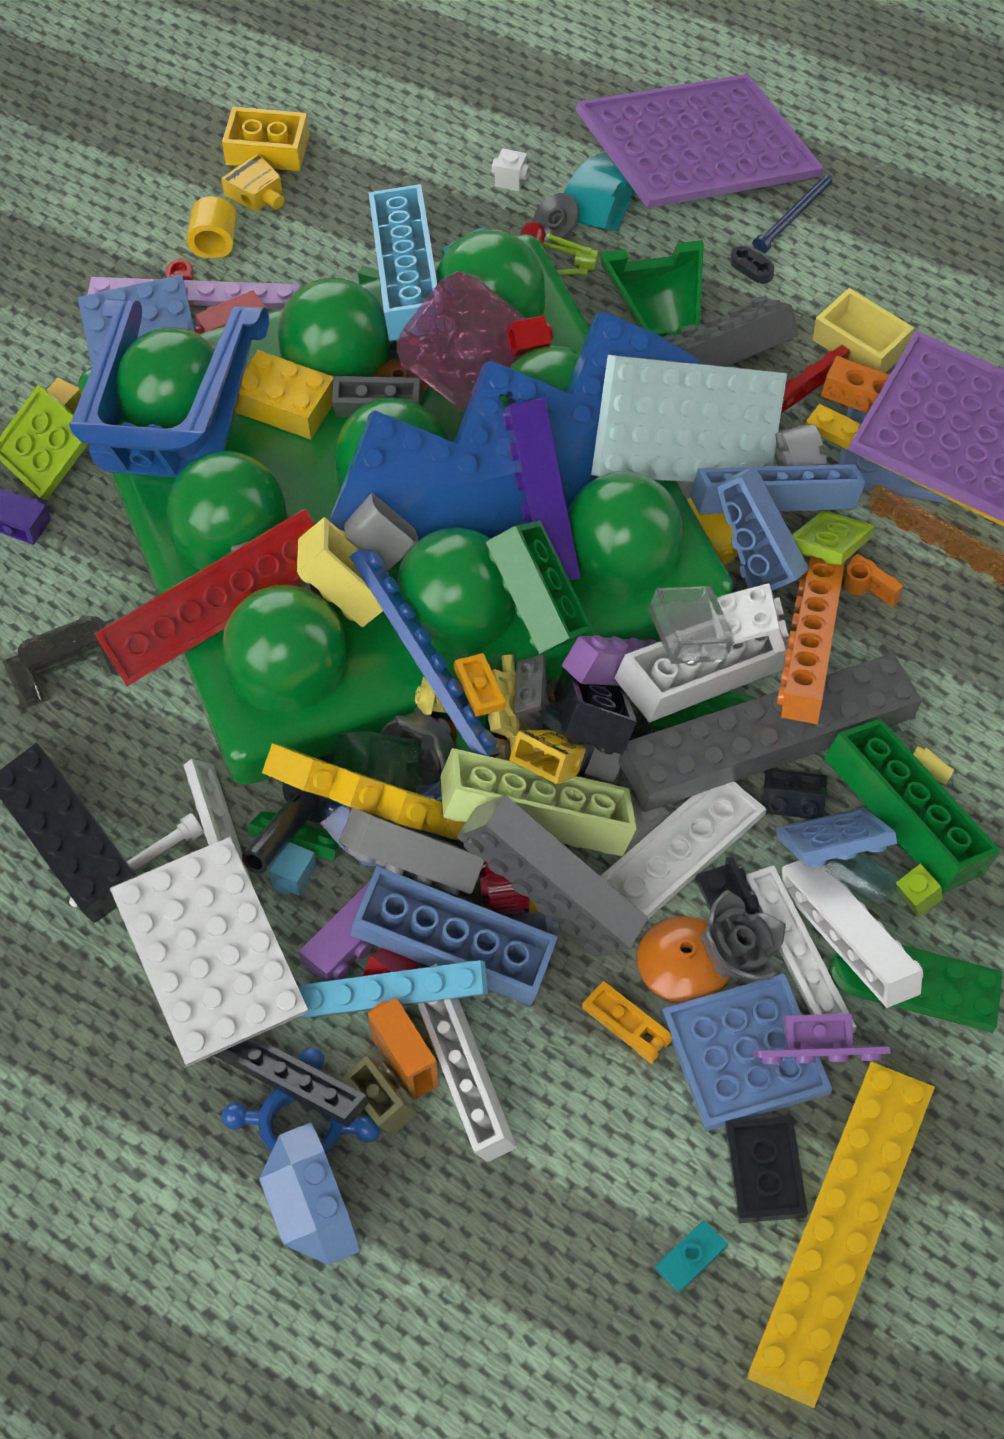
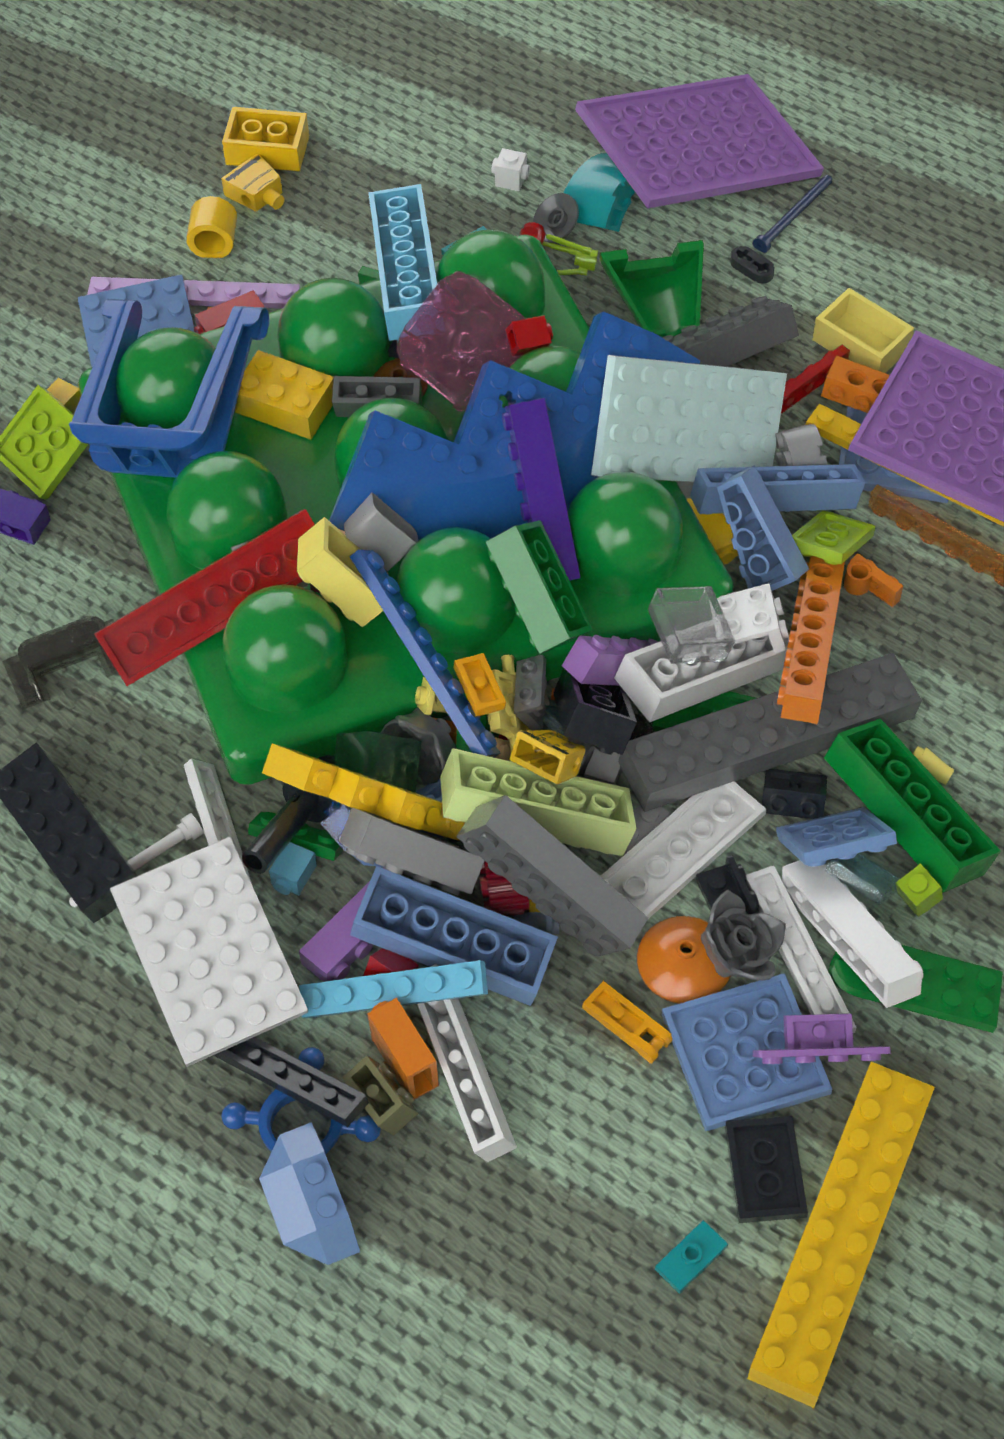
red tile [165,259,193,280] -> none

